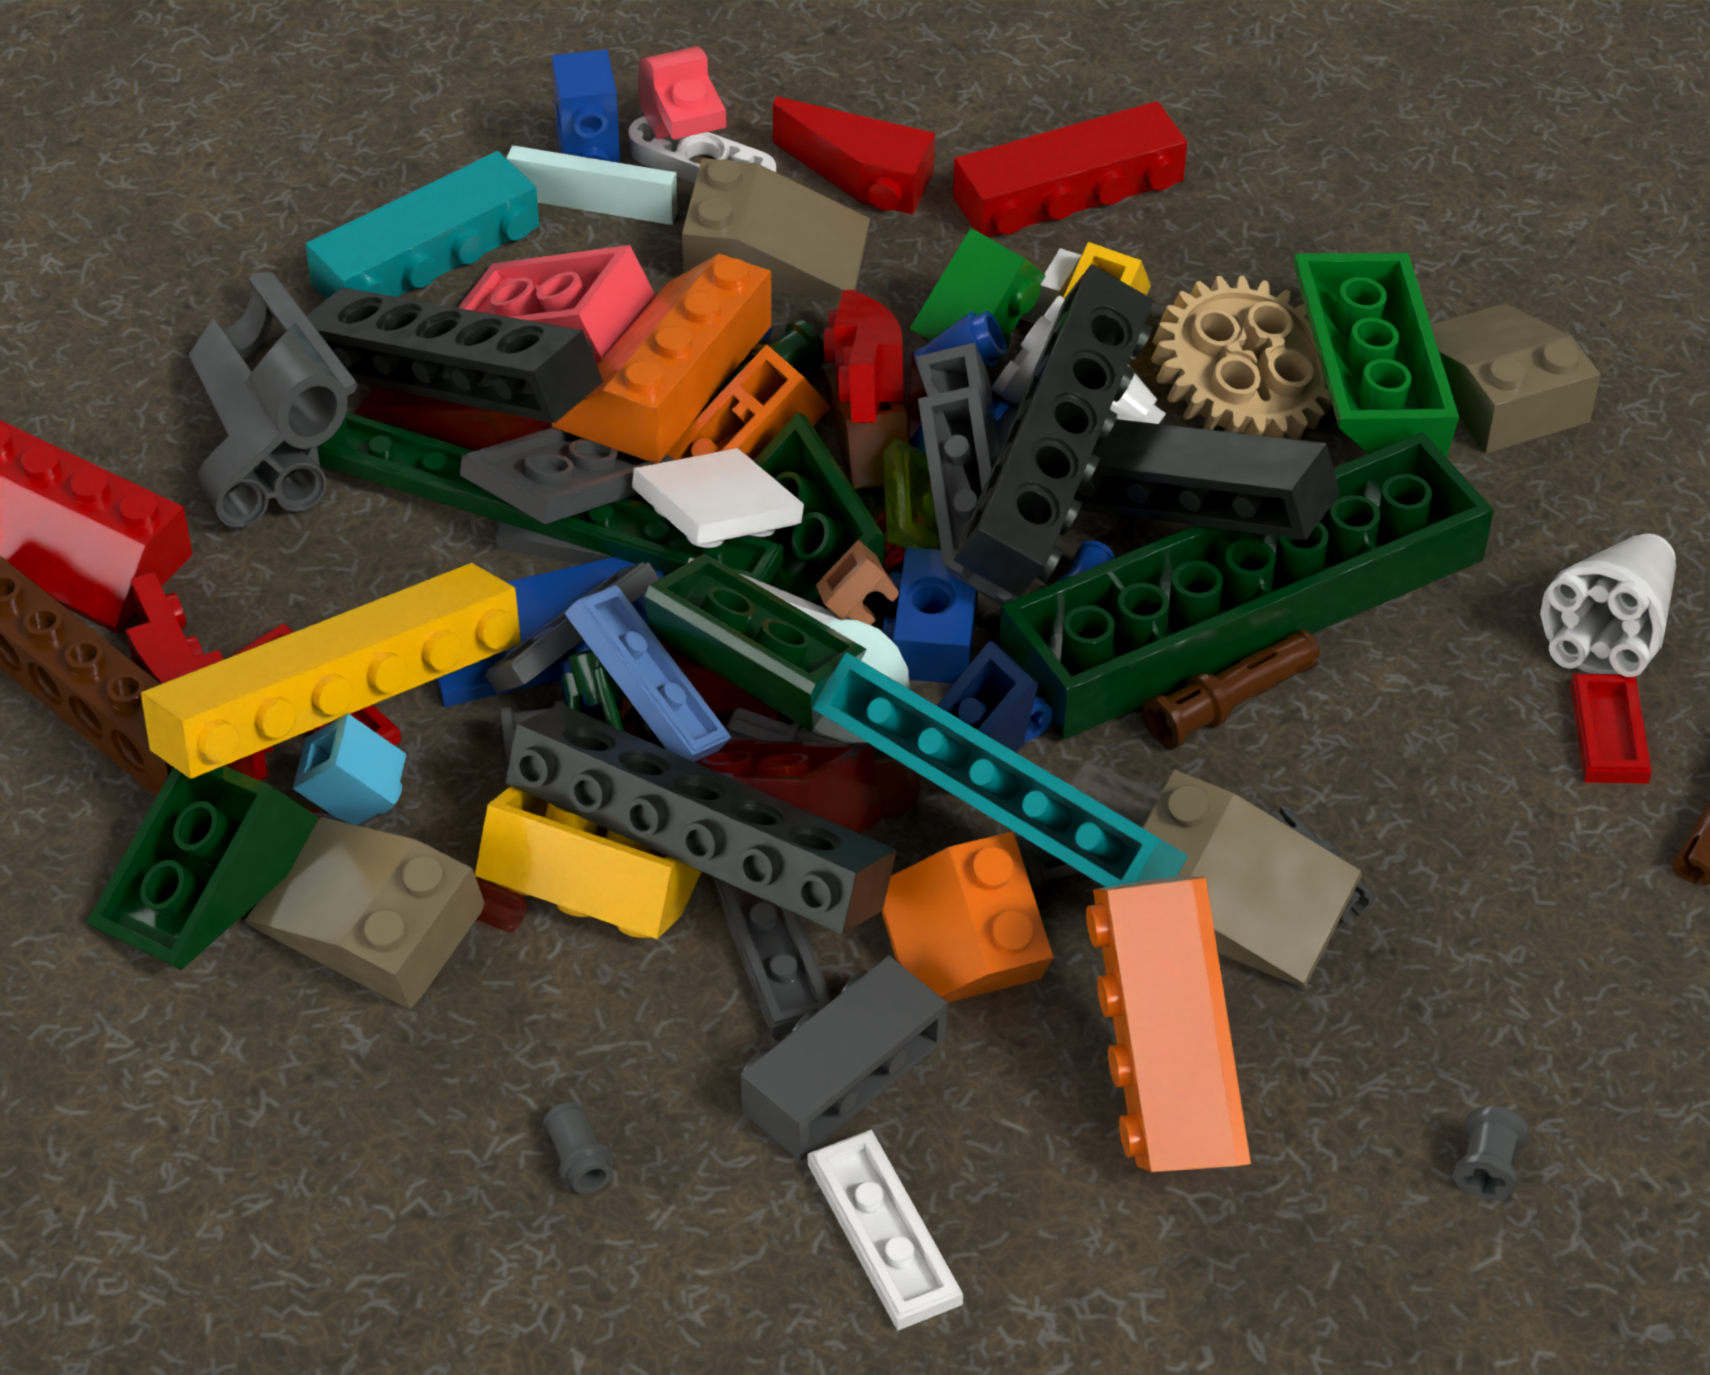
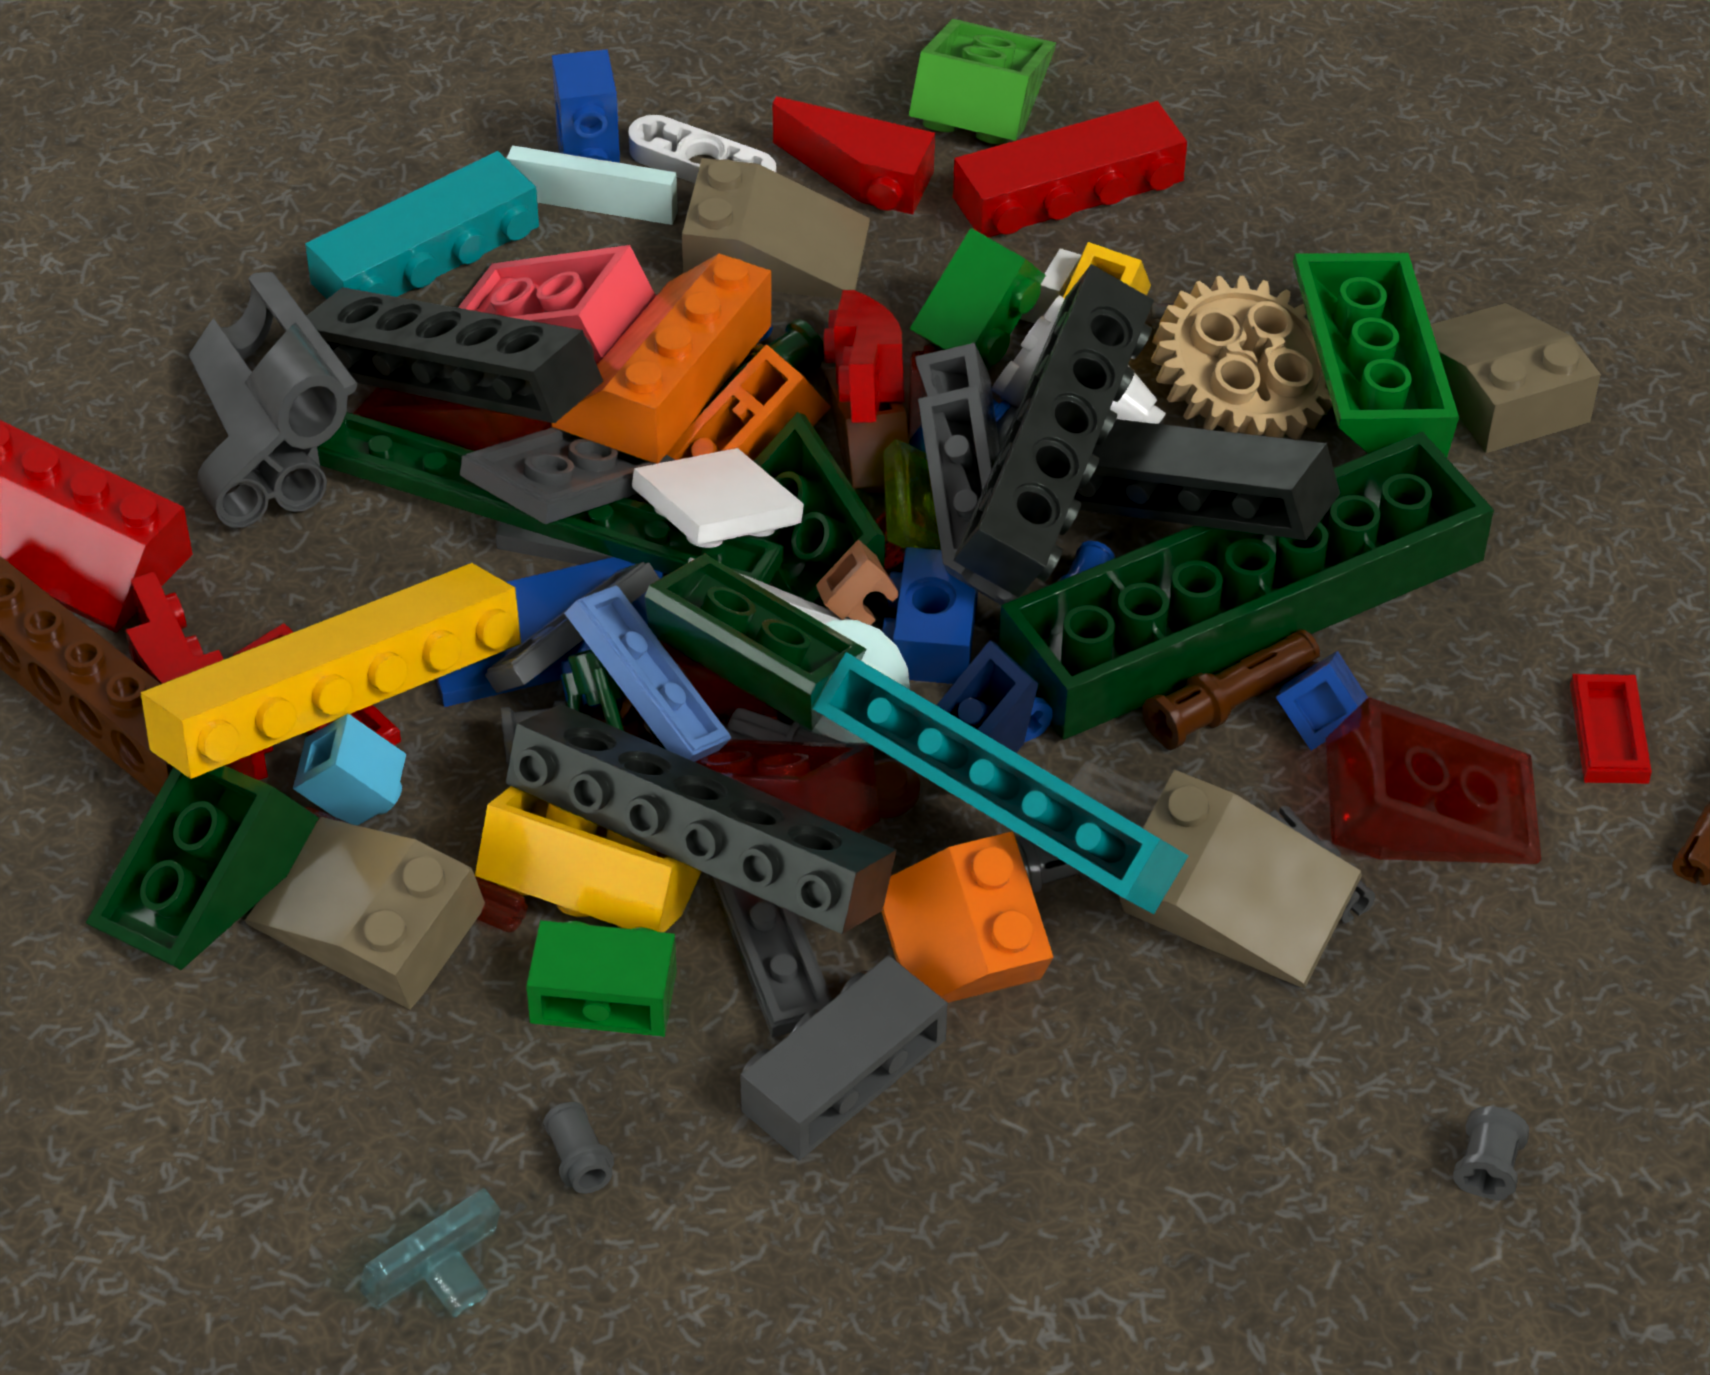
coral brick [638,46,726,140] -> none
white tile [808,1129,963,1331] -> none
blue cone [914,311,1007,368] -> none
orange slope [1086,876,1251,1172] -> none
white cone [1540,533,1676,677] -> none
none -> clear light blue tile [360,1188,501,1318]
none -> green brick [526,920,677,1037]
none -> bright green slope [909,19,1057,144]
none -> blue panel [1276,651,1372,750]
none -> clear red slope [1326,697,1542,864]

